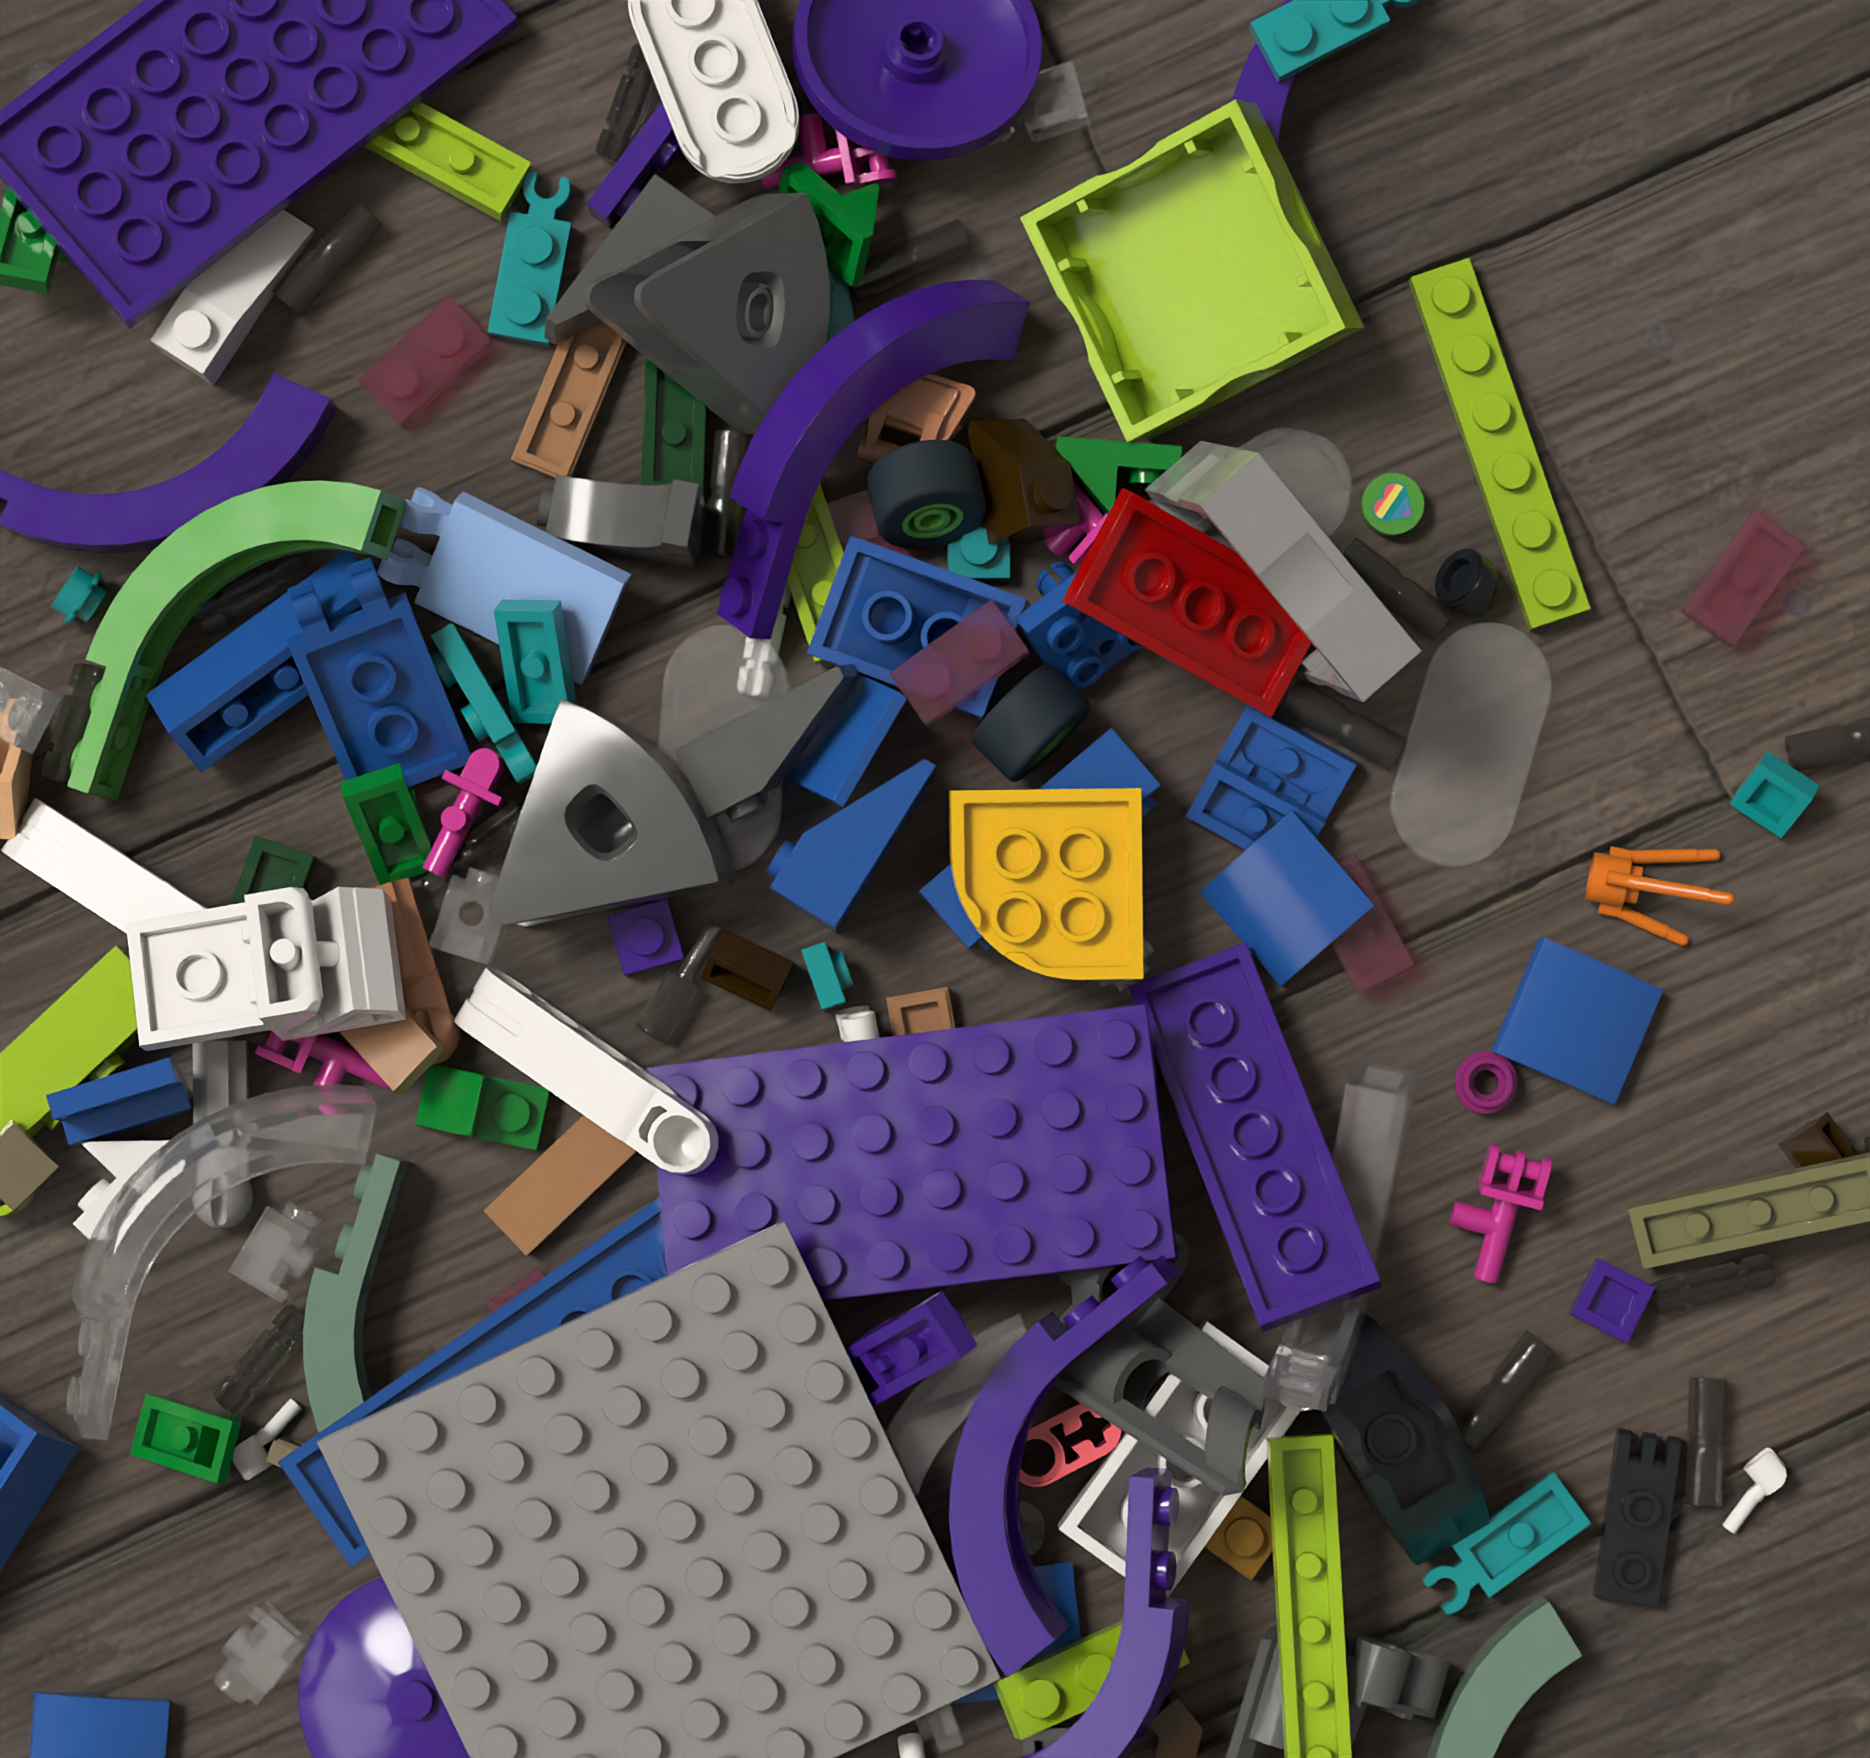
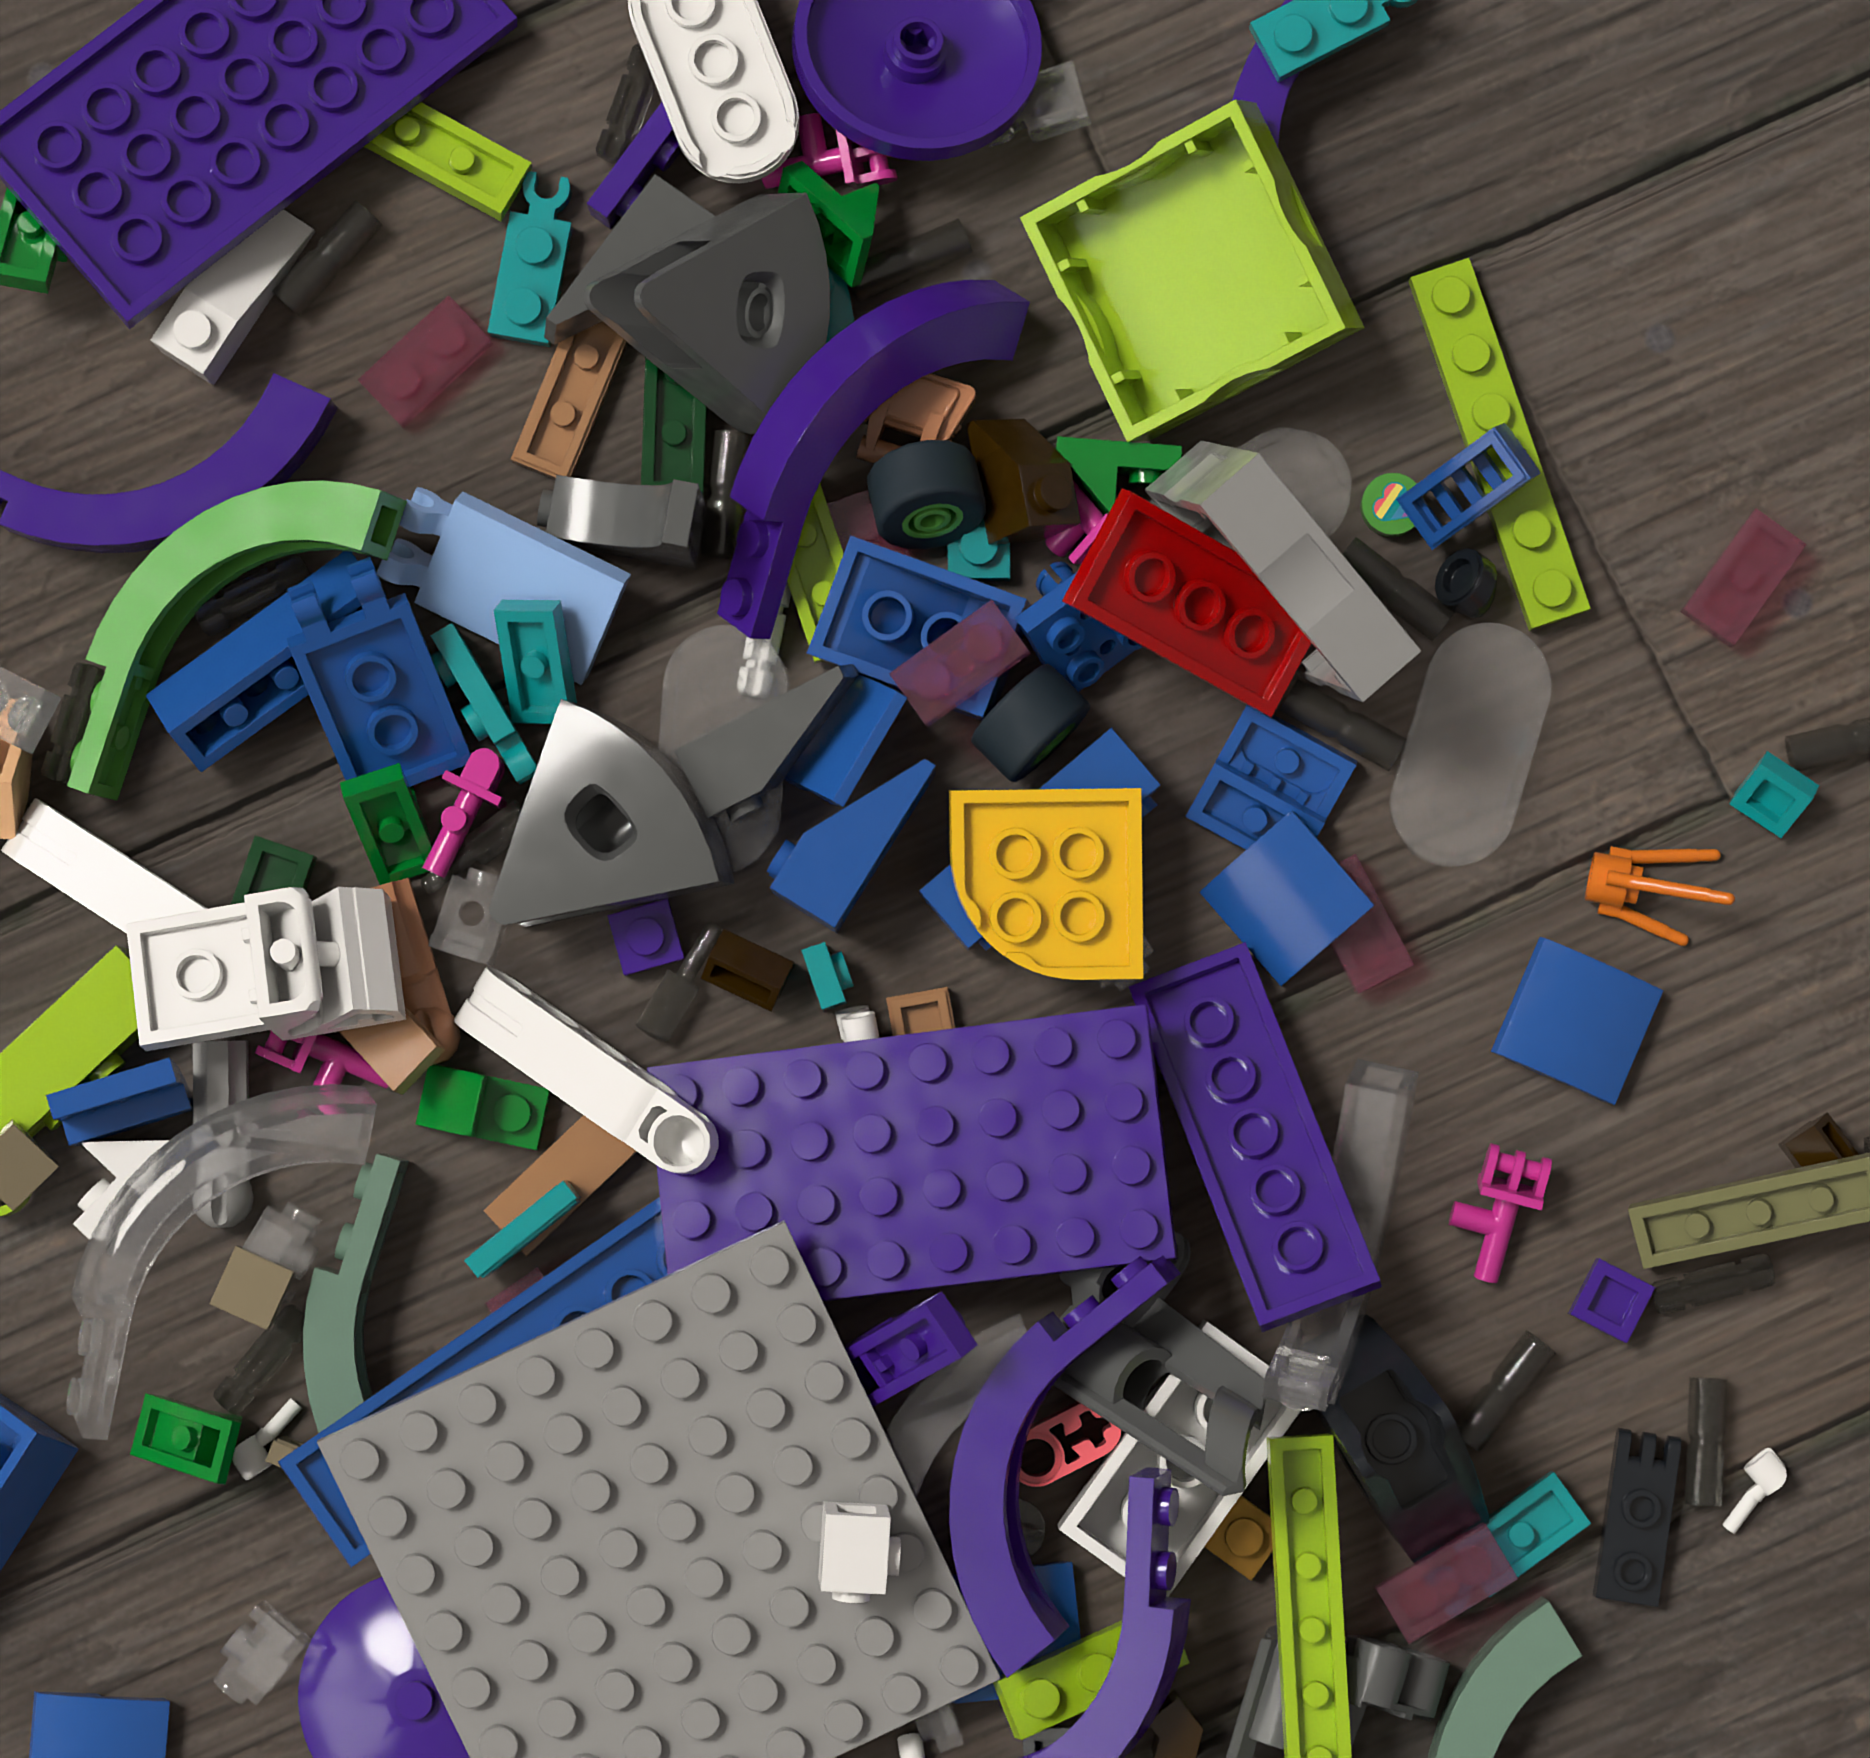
teal plate [51,565,107,624] -> none
magenta plate [1454,1051,1517,1114] -> none
none -> dark tan tile [209,1245,296,1330]
none -> teal tile [464,1180,581,1278]
none -> white brick [818,1501,901,1603]
none -> clear pink plate [1374,1522,1518,1644]
none -> blue slope [1396,423,1540,550]

